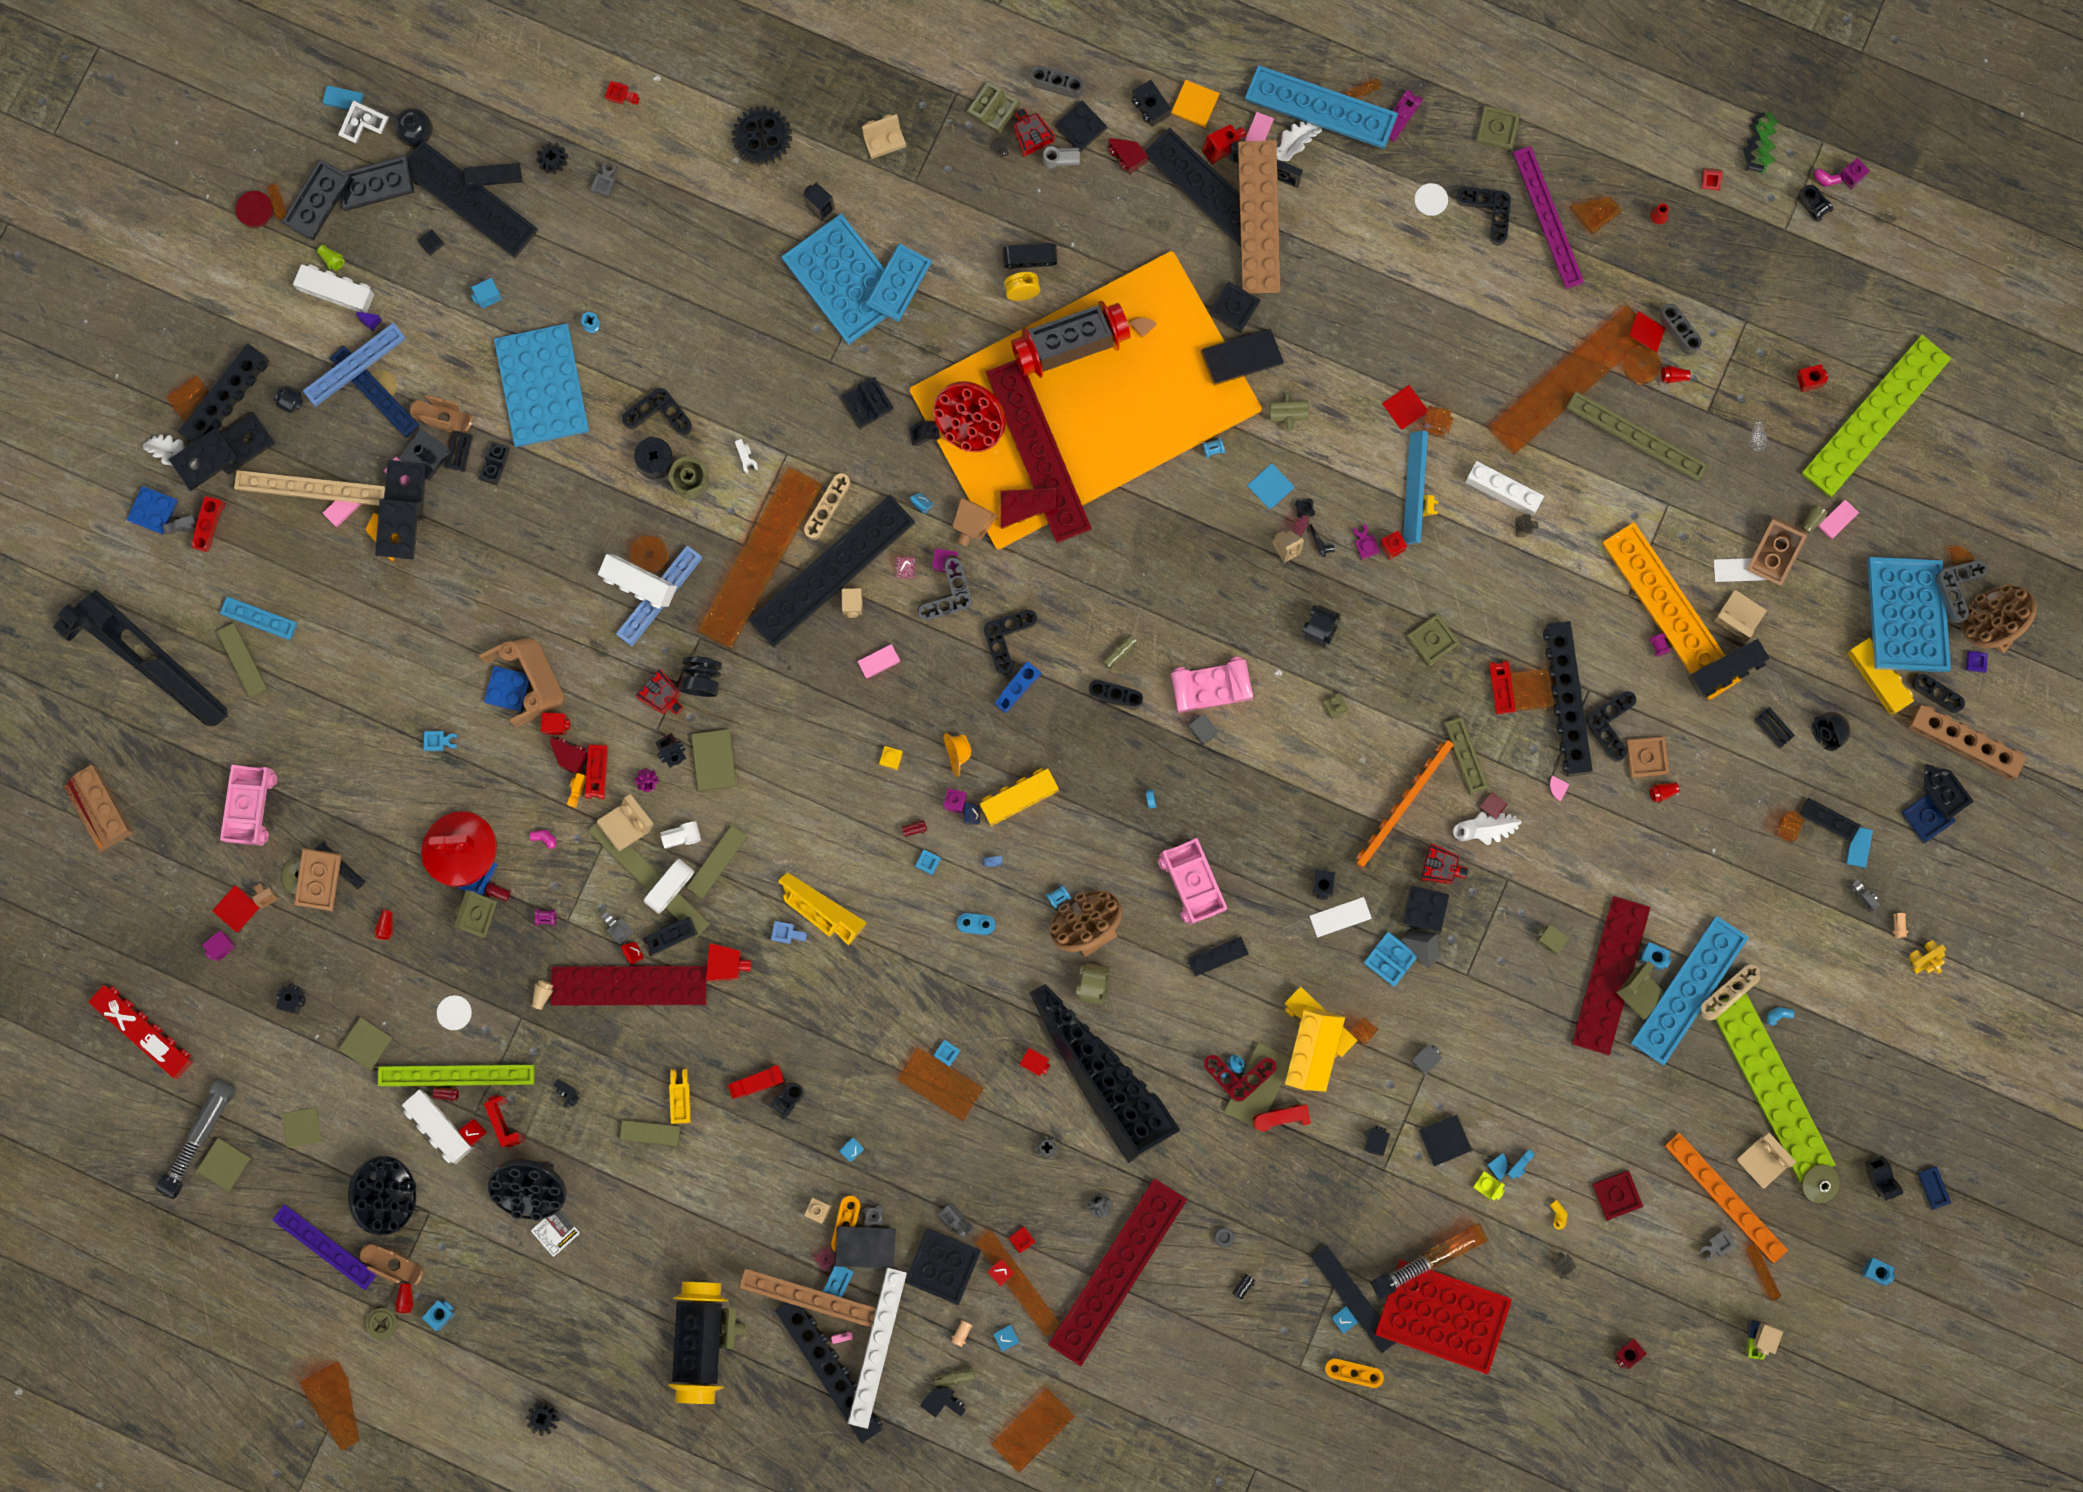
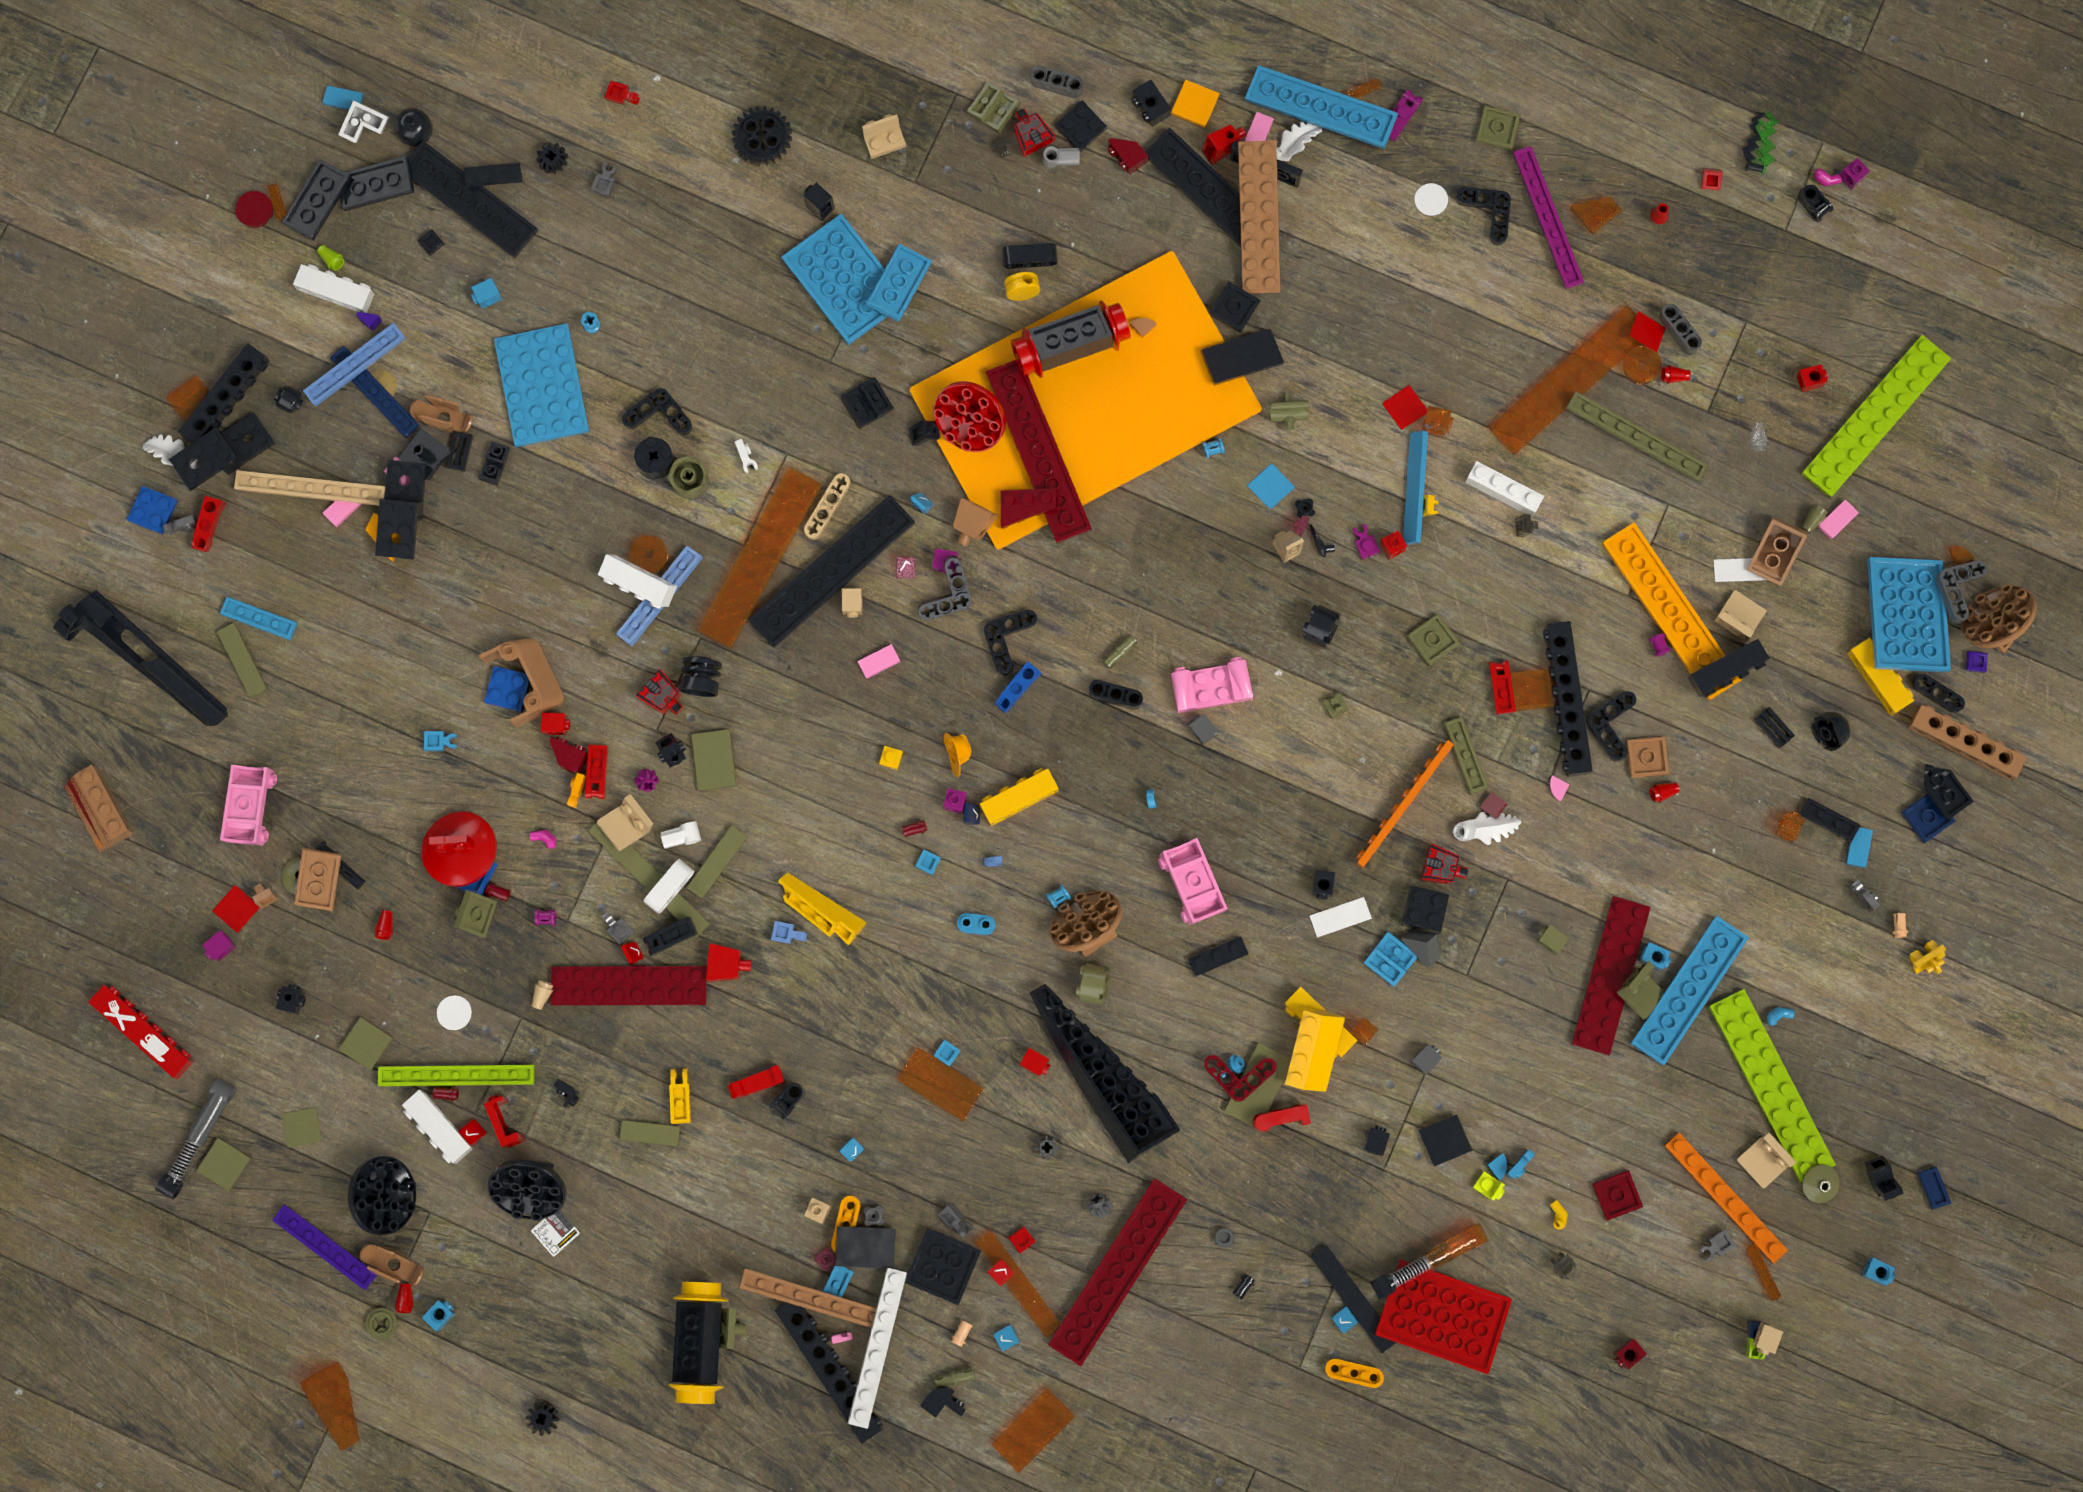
tan beam [1701,965,1760,1020] -> none

